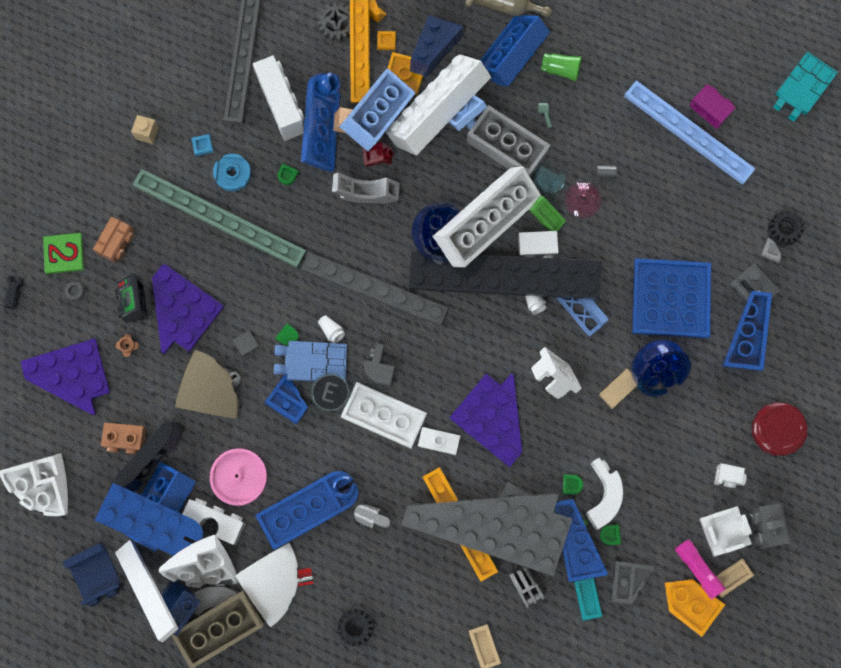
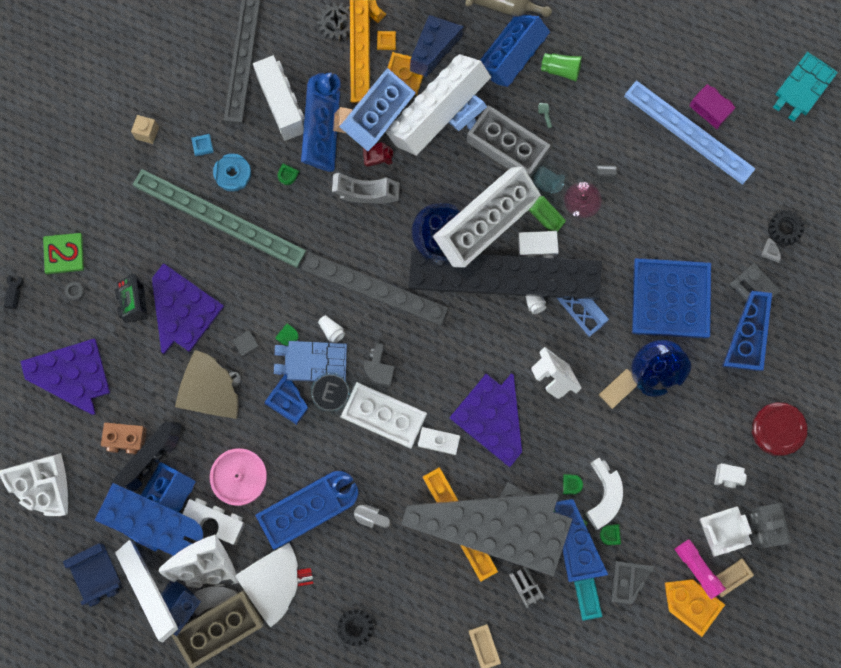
nougat brick [93,217,134,263] -> none
nougat plate [116,334,139,357] -> none

